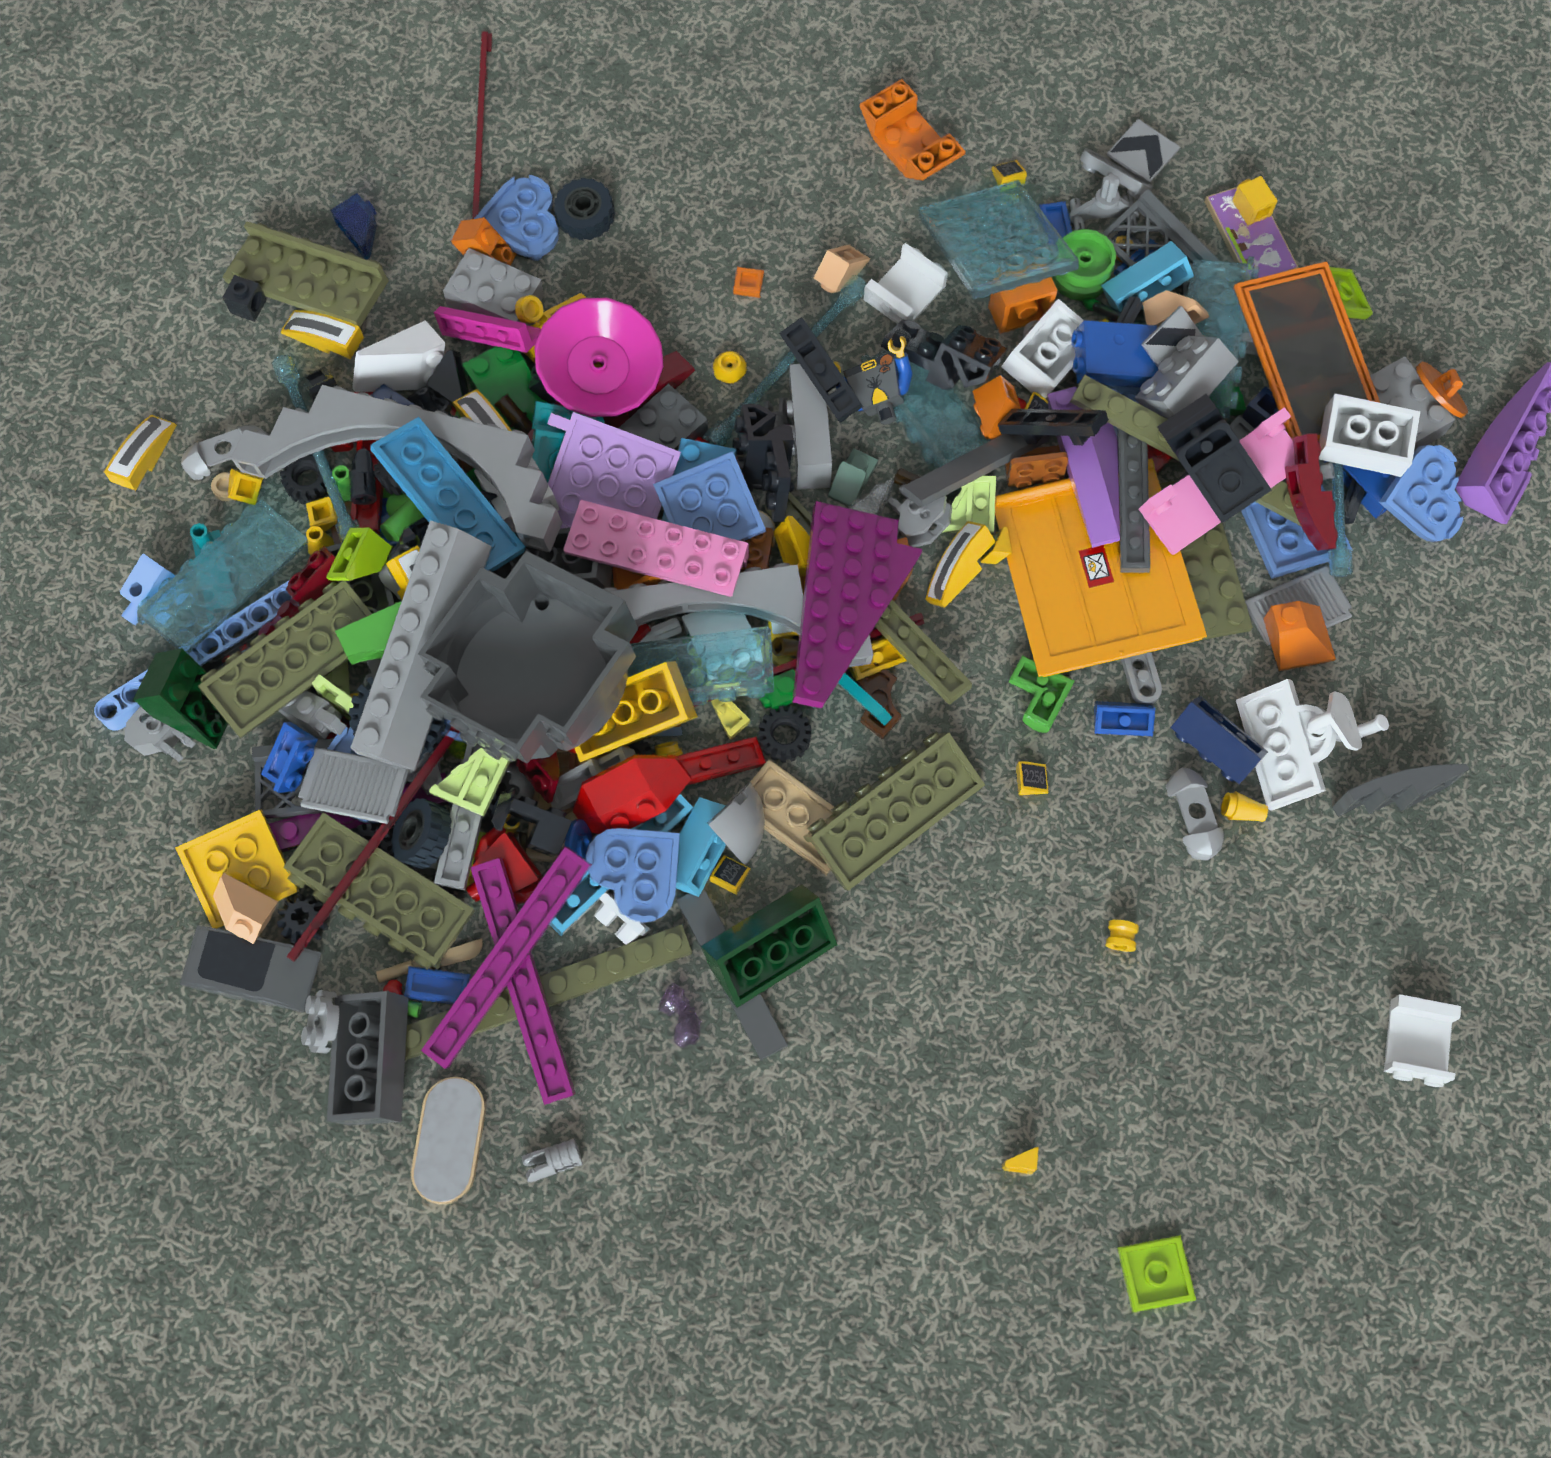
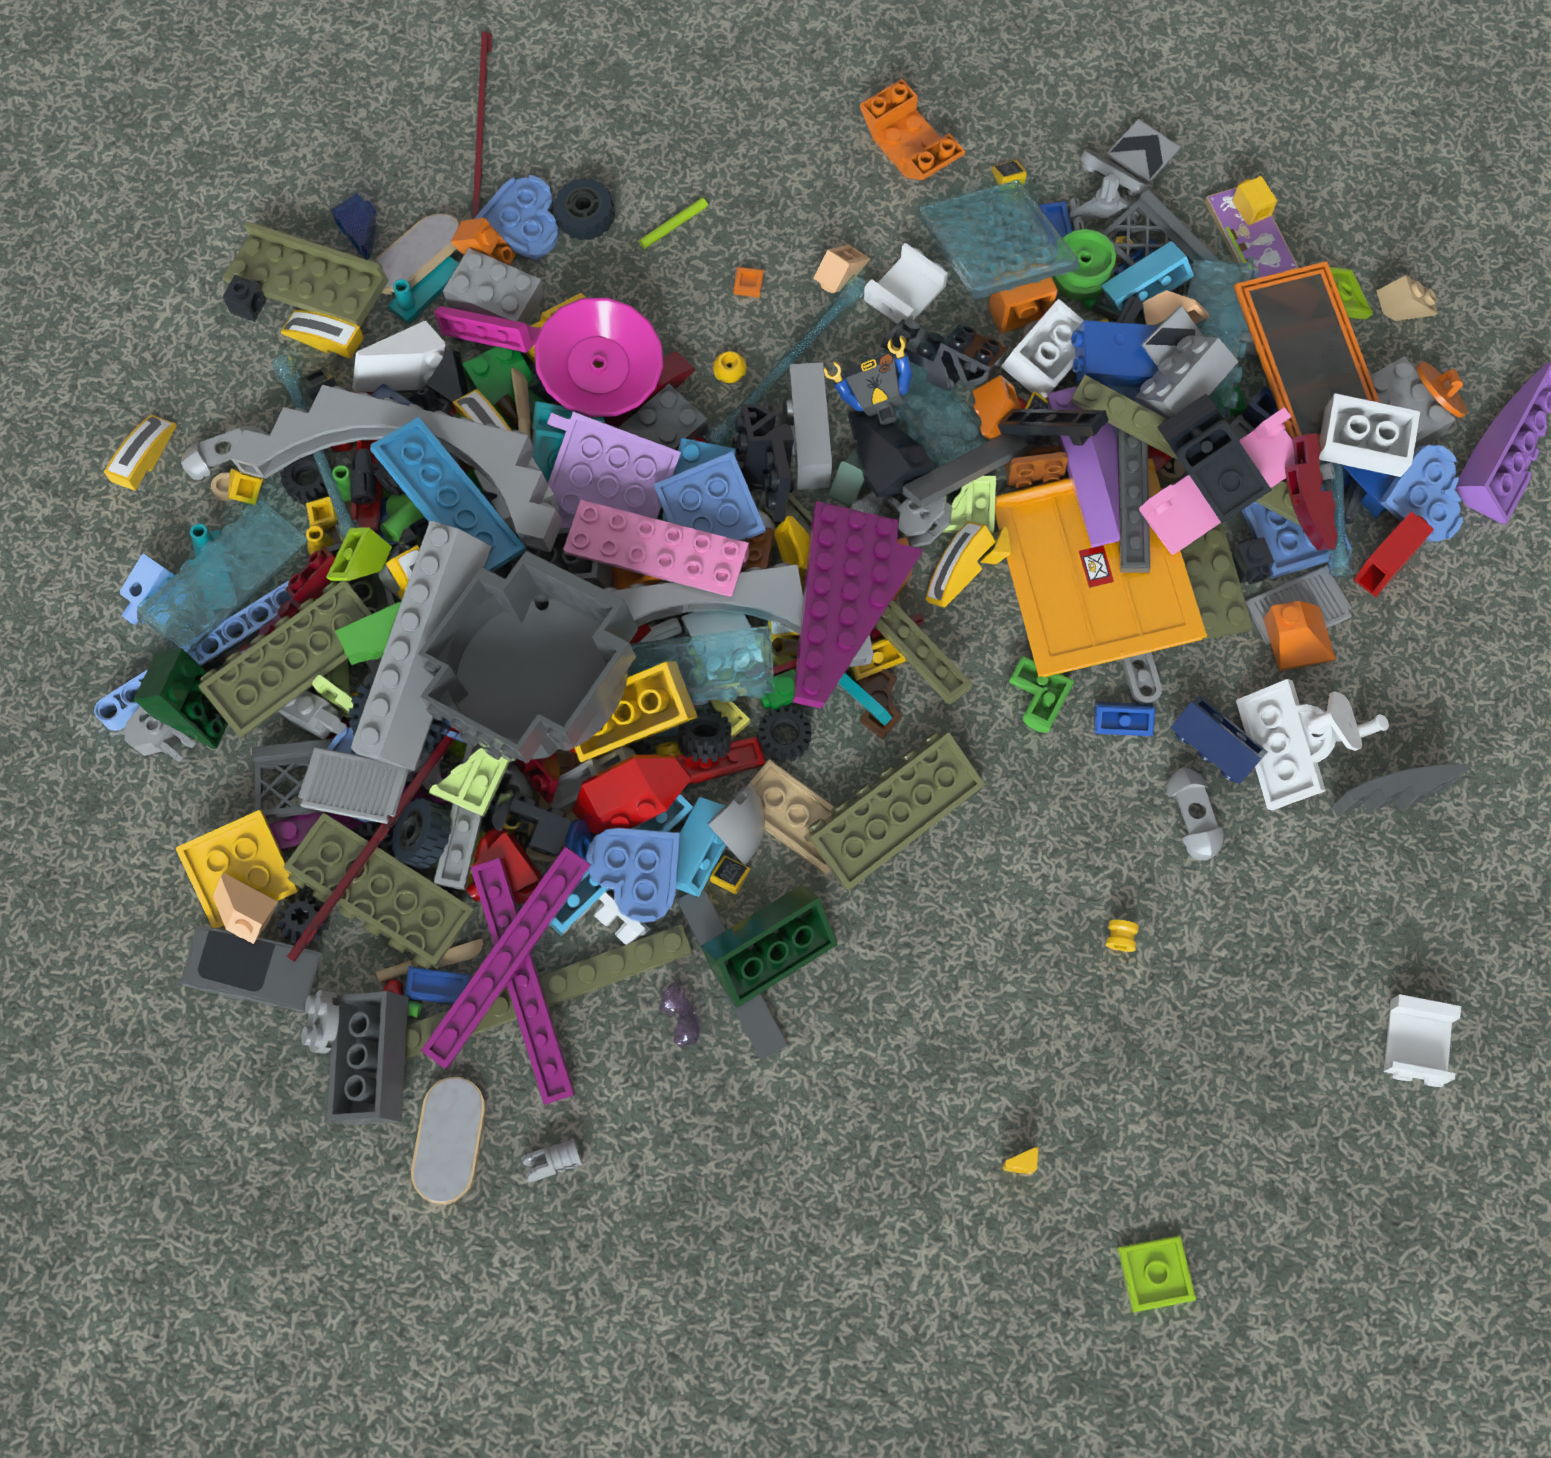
blue bracket [261,722,318,793] -> none
yellow tile [515,295,543,324] -> none
black hinge [779,317,863,423] -> none
slope [1016,761,1048,795] -> none
yellow cone [1221,791,1268,822] -> none
none -> flat silver tile [375,214,459,294]
none -> teal piece [388,256,459,325]
none -> tan piece [511,368,532,443]
none -> lime bar [639,197,708,249]
none -> black tyre [678,709,732,763]
none -> black wedge [848,410,934,498]
none -> tan tile [1157,458,1185,482]
none -> black brick [1232,537,1274,584]
none -> red brick [1353,511,1434,598]
none -> tan slope [1376,275,1438,321]

